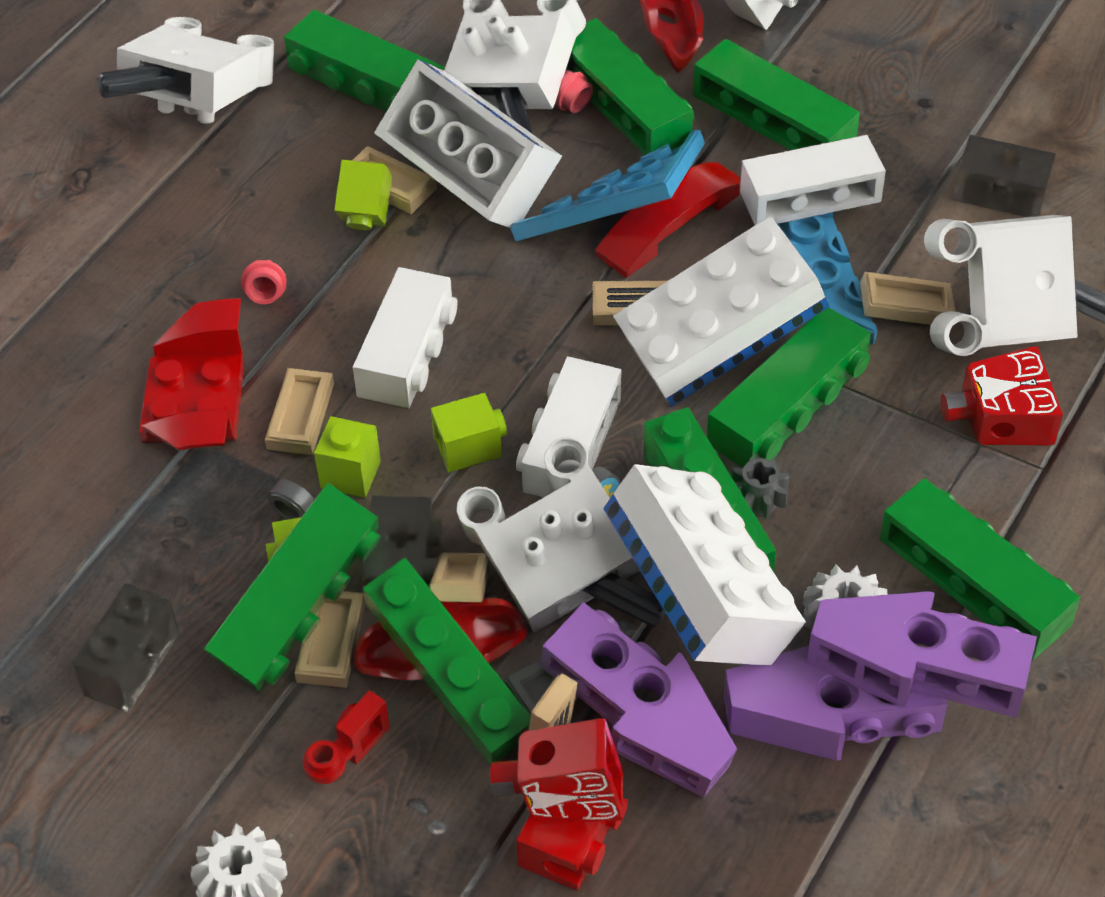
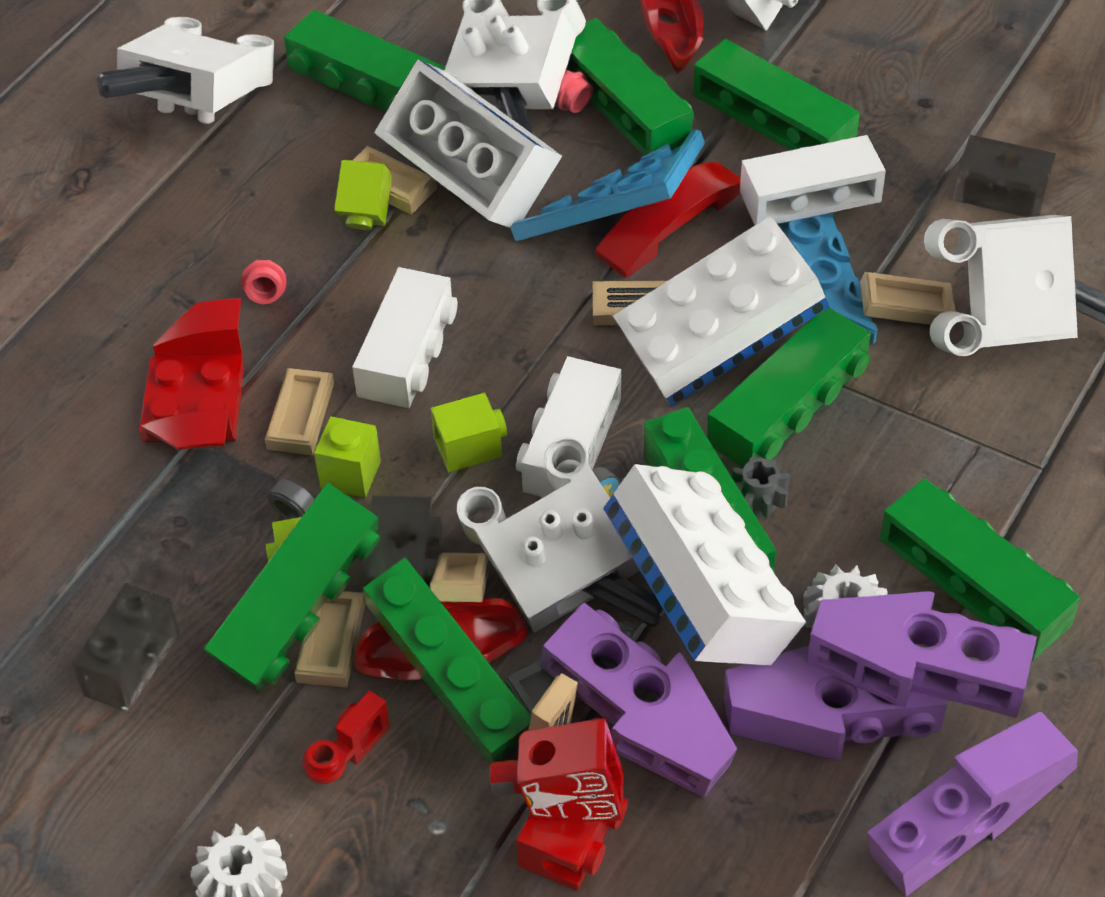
red torso [941,346,1063,446] -> none
none -> medium lavender brick [867,711,1078,897]

